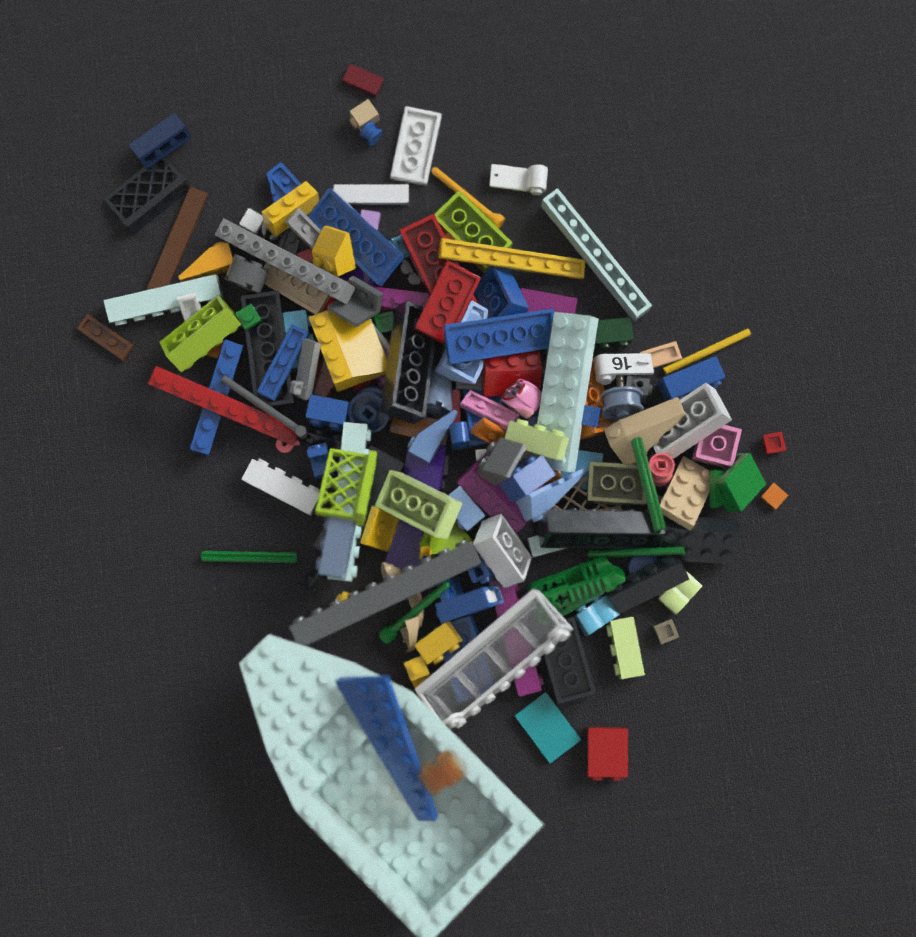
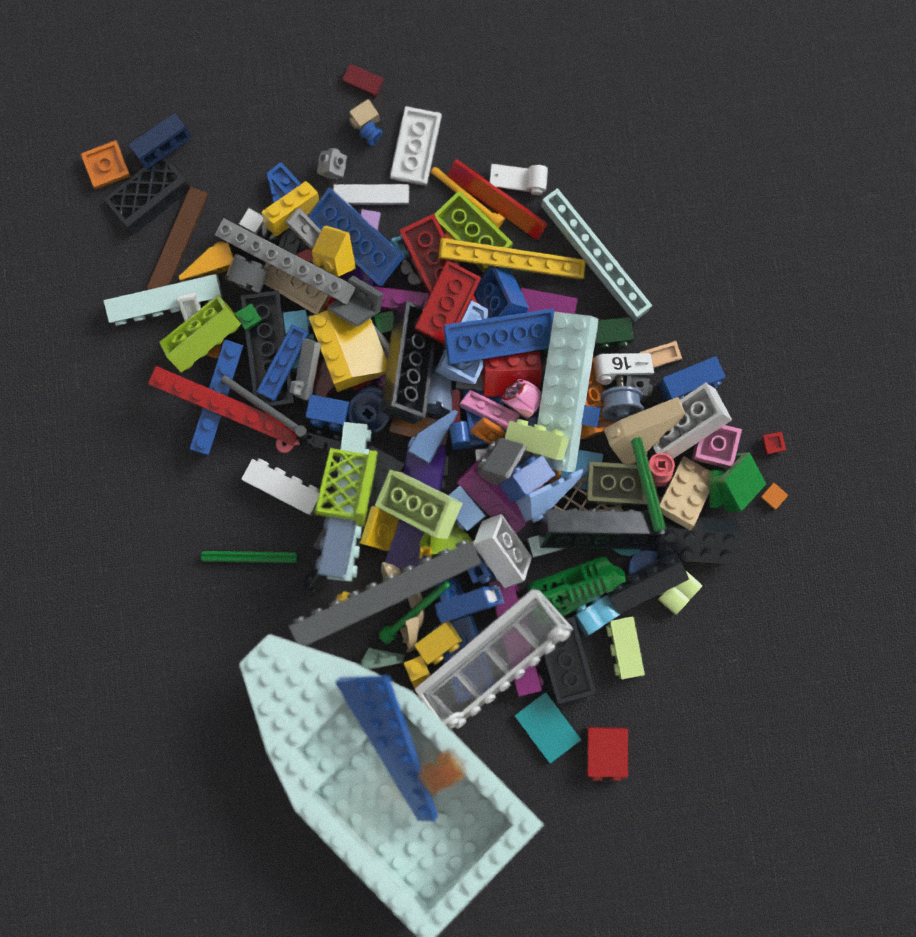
reddish brown tile [77,314,135,362] -> none
blue brick [307,443,335,480] -> none
green piece [588,547,685,558] -> none
dark tan plate [653,619,679,644] -> none
yellow piece [663,329,751,375] -> none
none -> orange plate [81,140,130,190]
none -> light grey brick [317,148,347,179]
none -> sand green wing [361,648,405,669]
none -> red tile [447,160,548,240]

